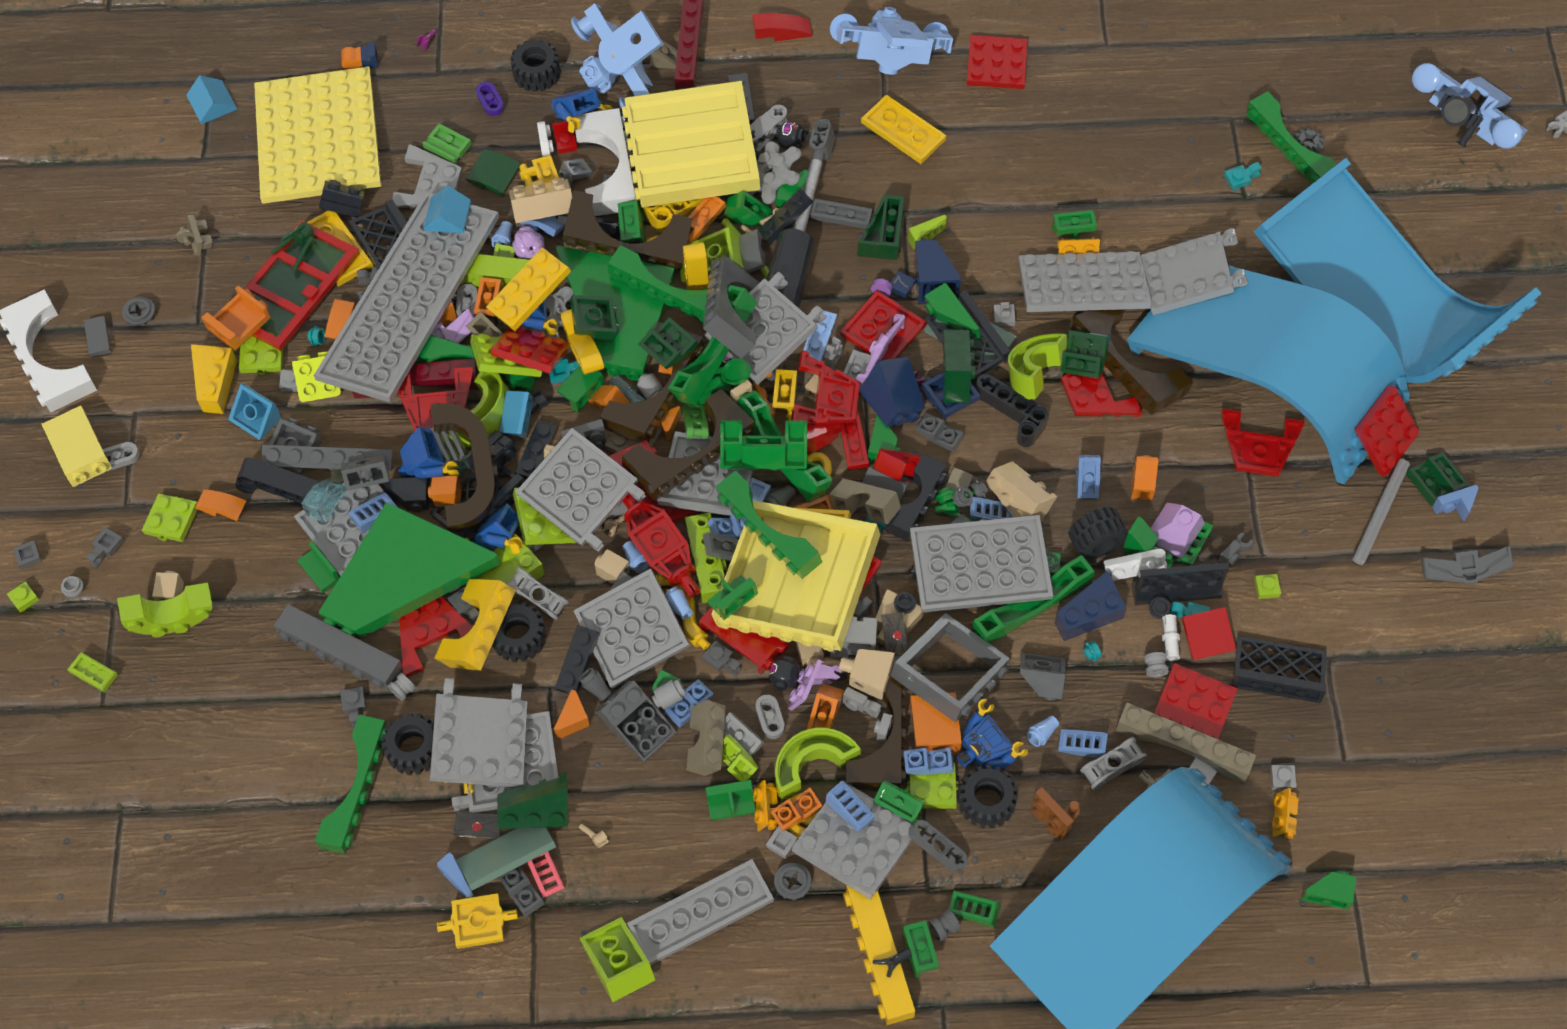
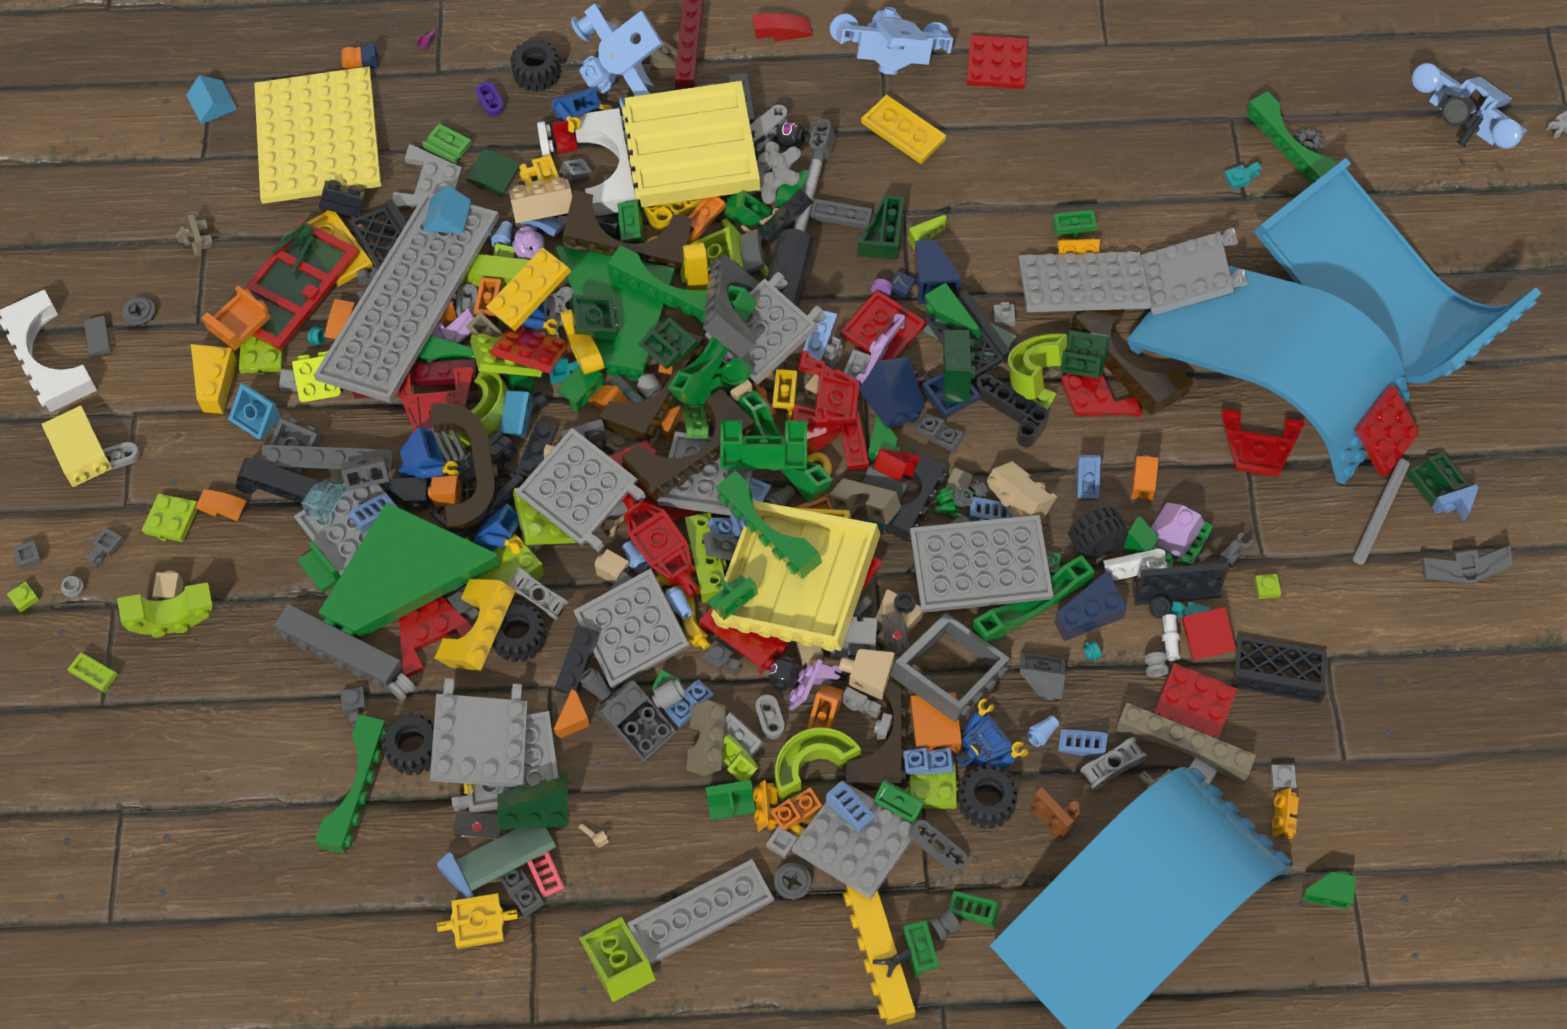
none -> lime plate [1032,388,1057,411]

